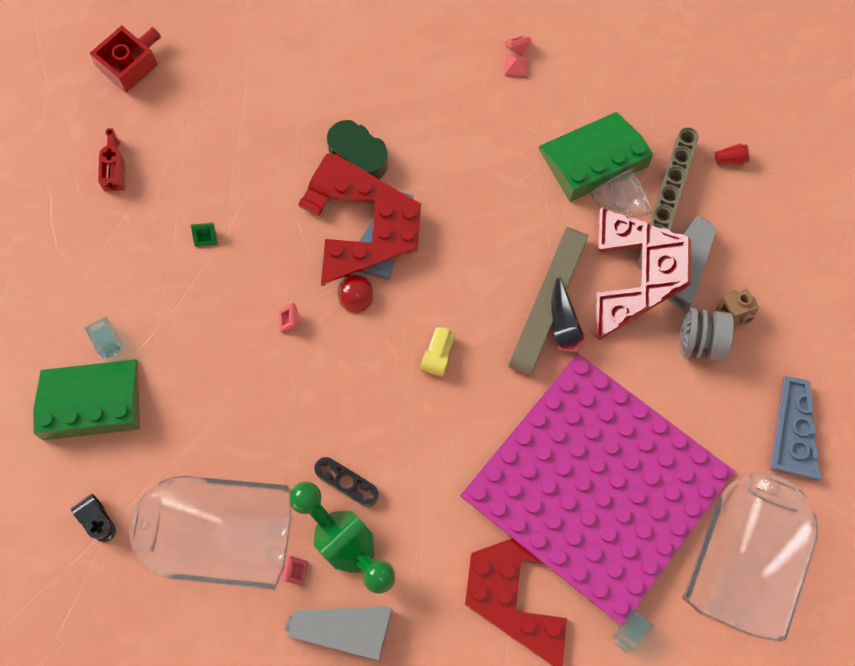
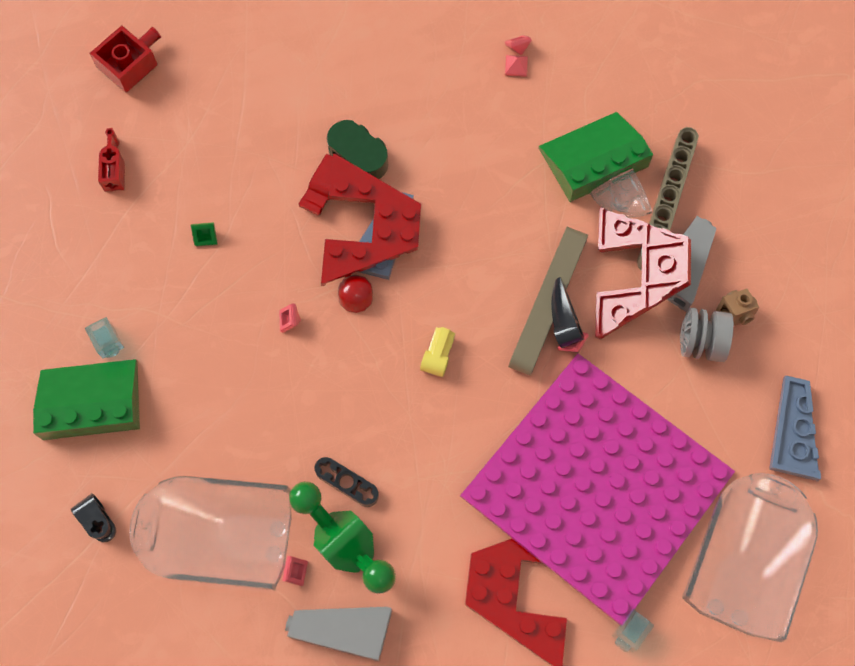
red cone [715,143,749,165] -> none

